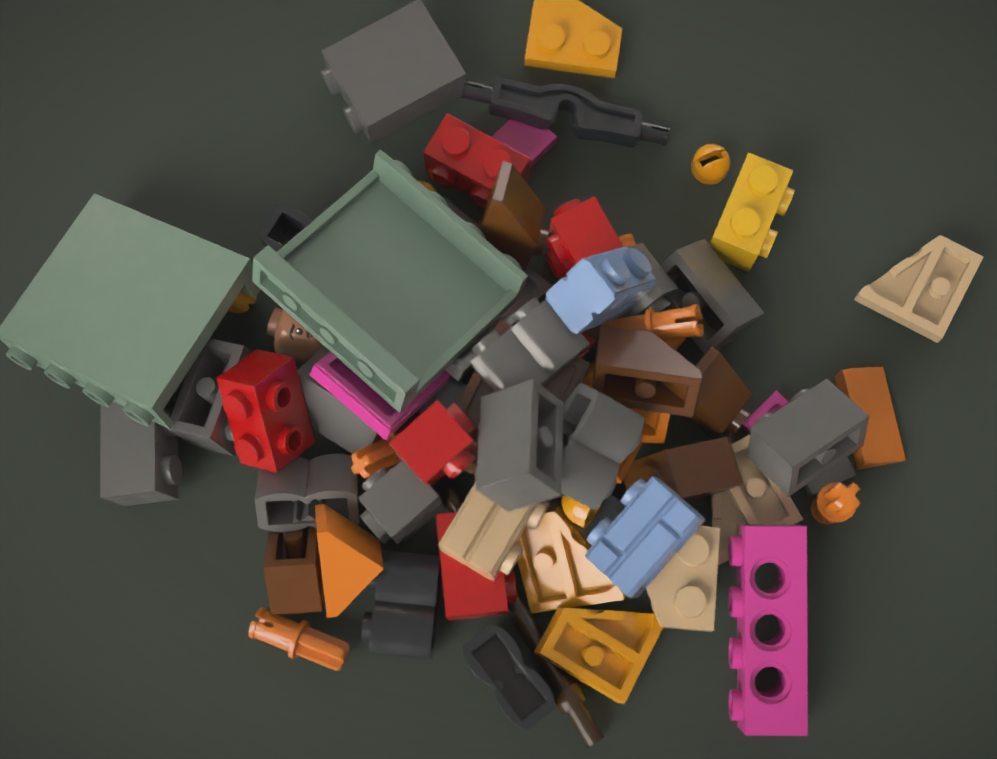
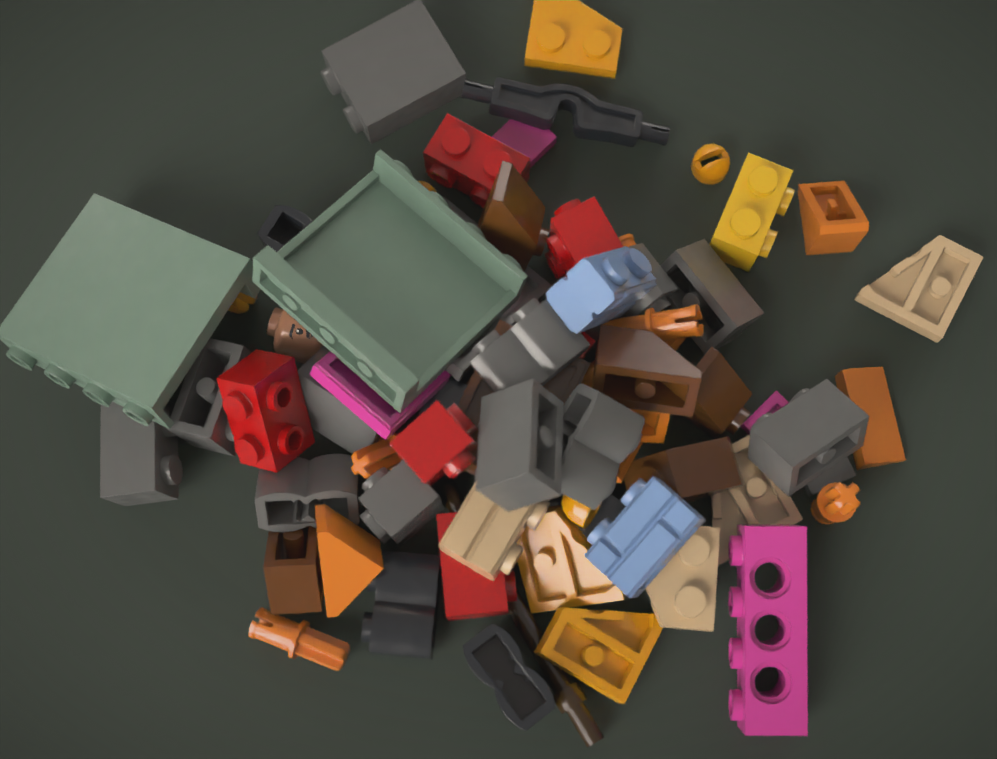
none -> orange slope [798,180,869,255]

